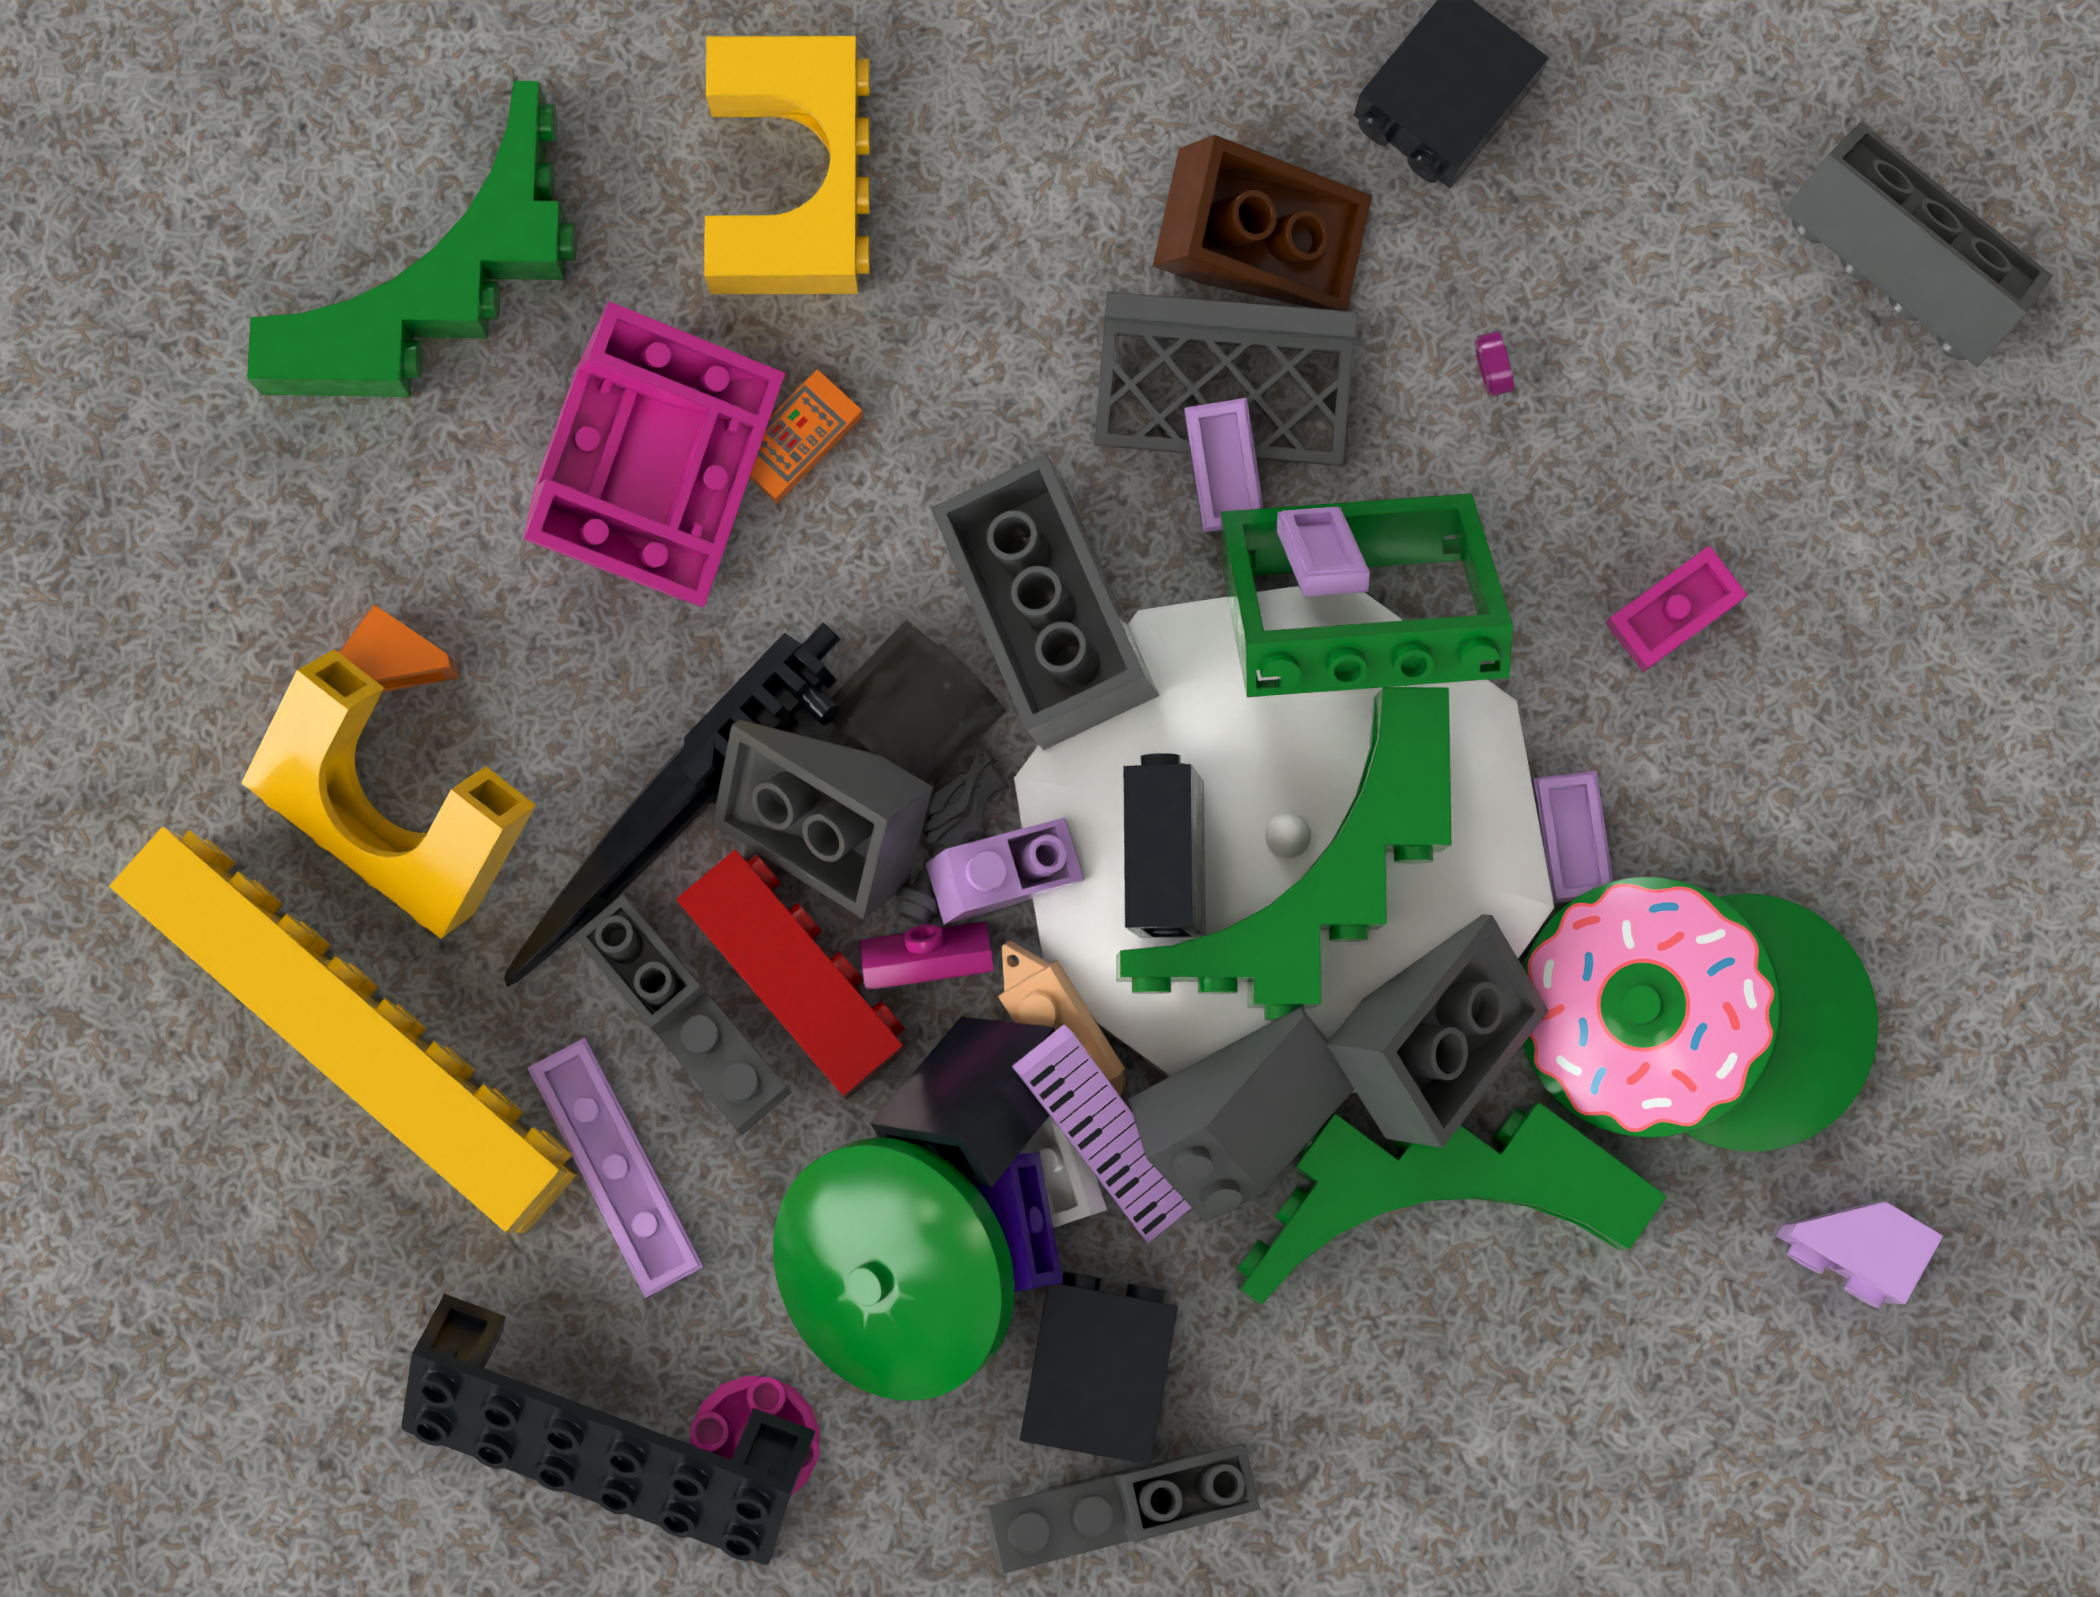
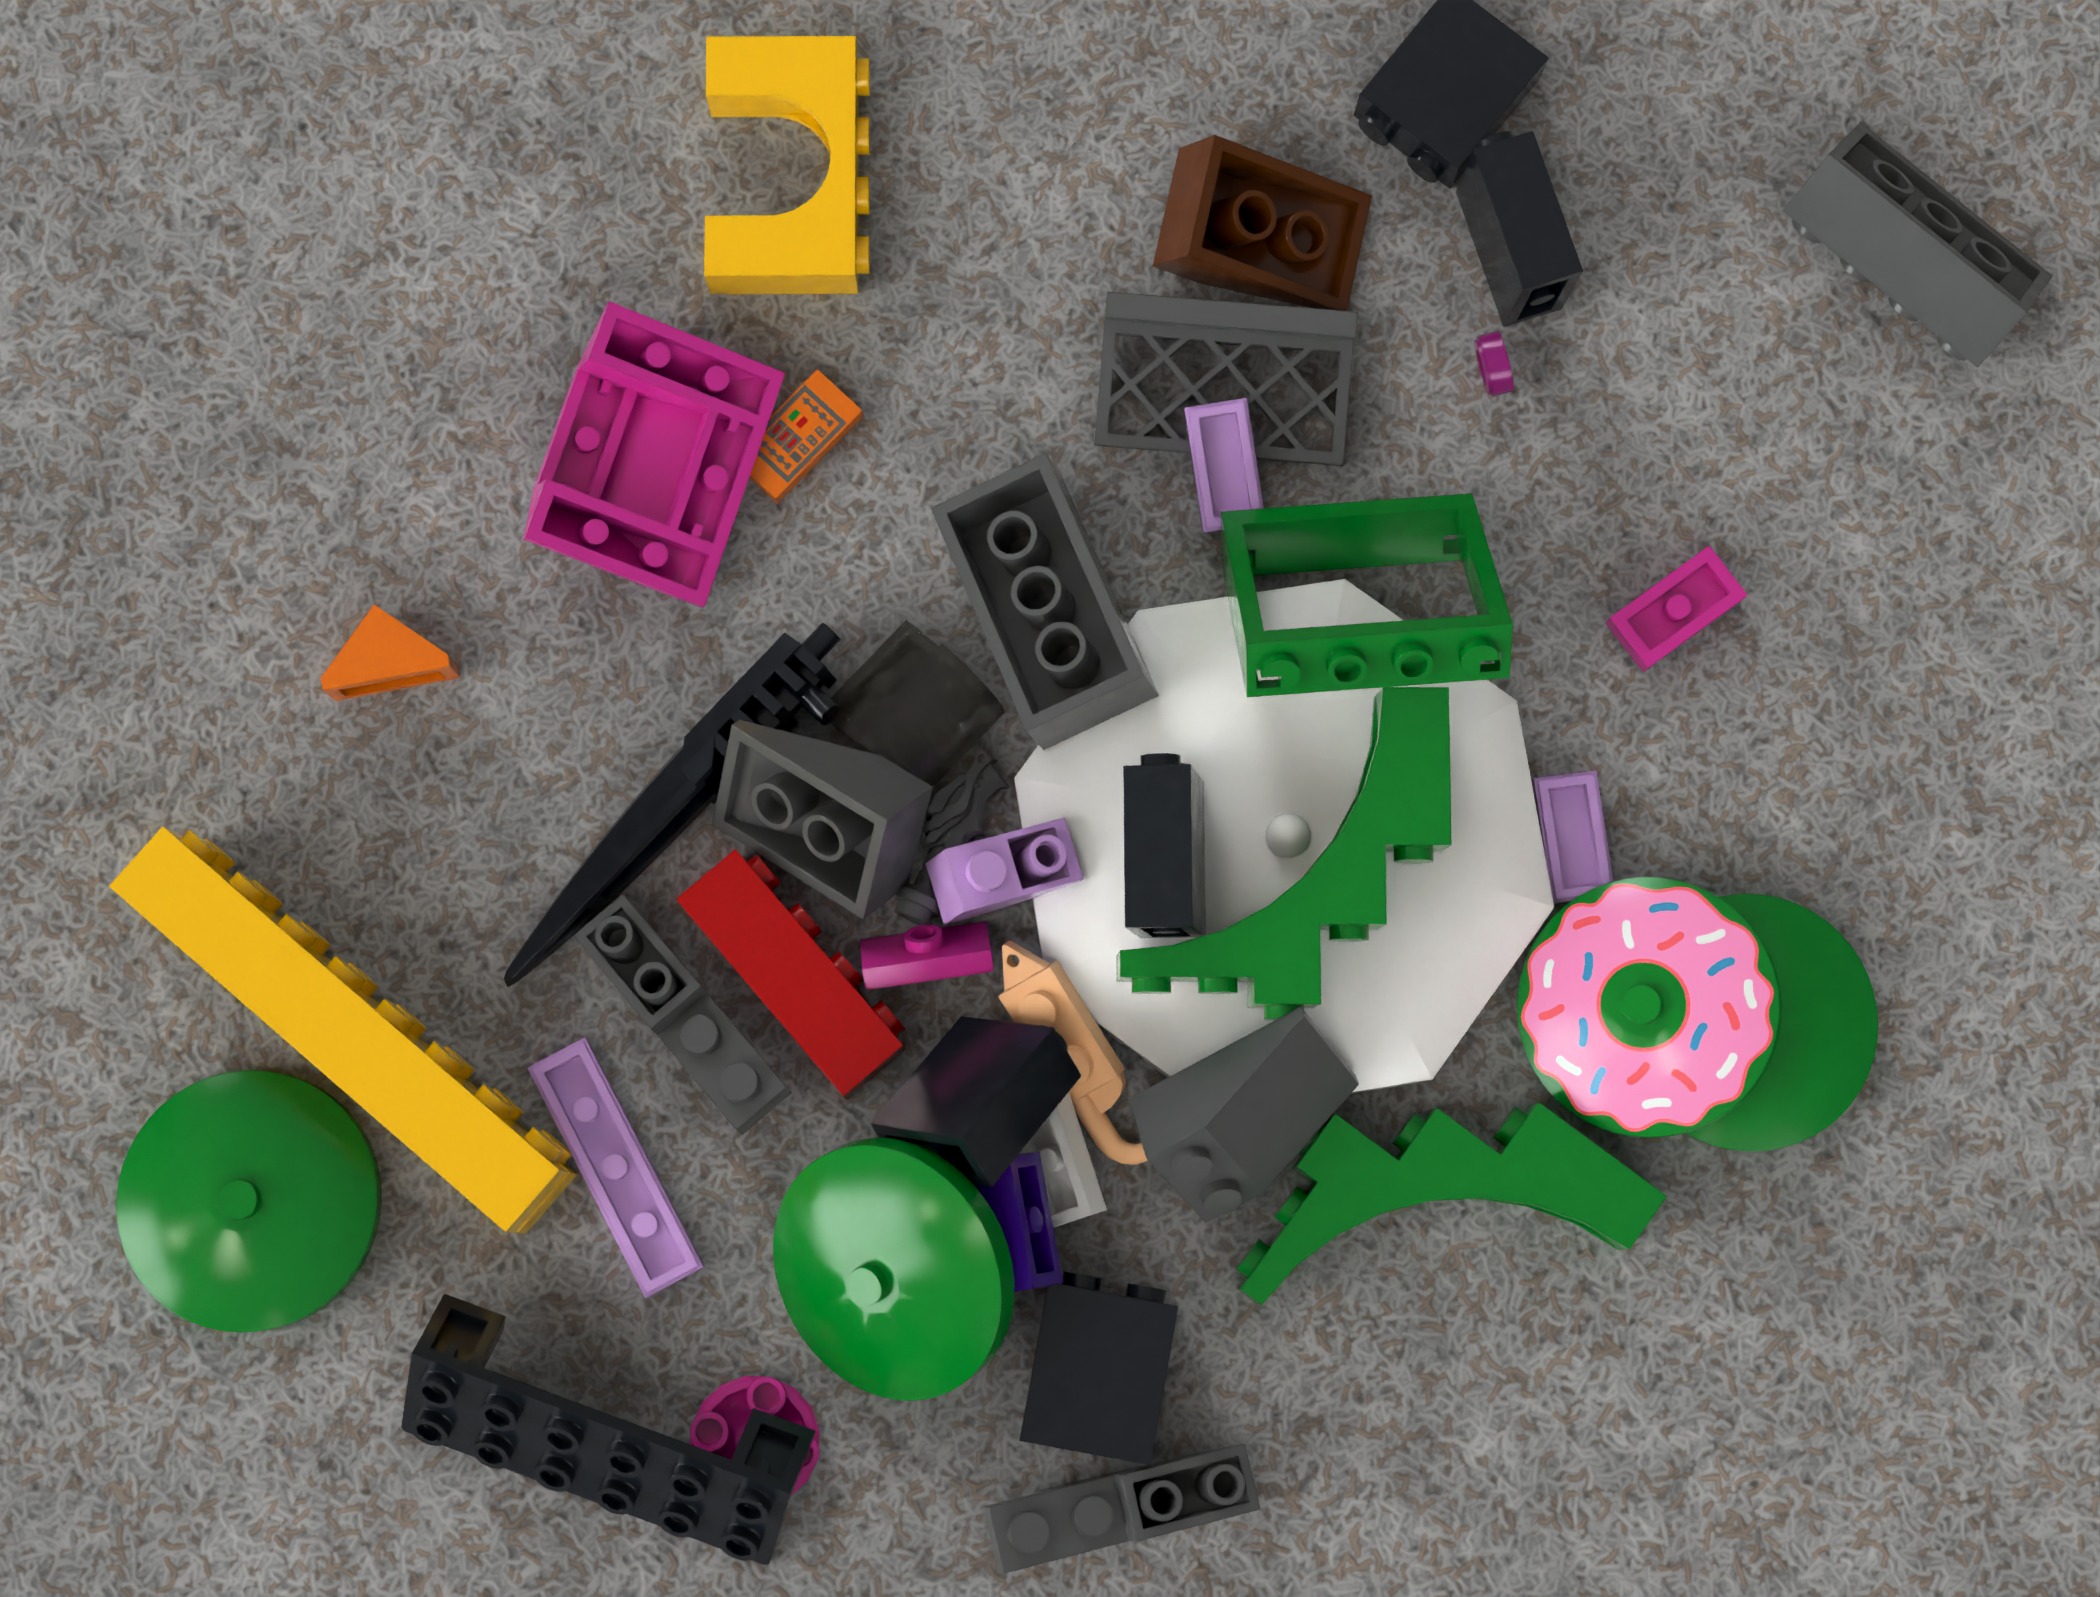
yellow arch [241,649,536,939] -> none
green arch [247,81,577,397] -> none
lavender tile [1012,1024,1192,1243] -> none
lavender tile [1277,507,1370,597] -> none
dark grey slope [1326,914,1548,1148] -> none
lavender slope [1776,1202,1943,1308] -> none
none -> green dish [116,1070,382,1333]
none -> black brick [1456,131,1583,327]

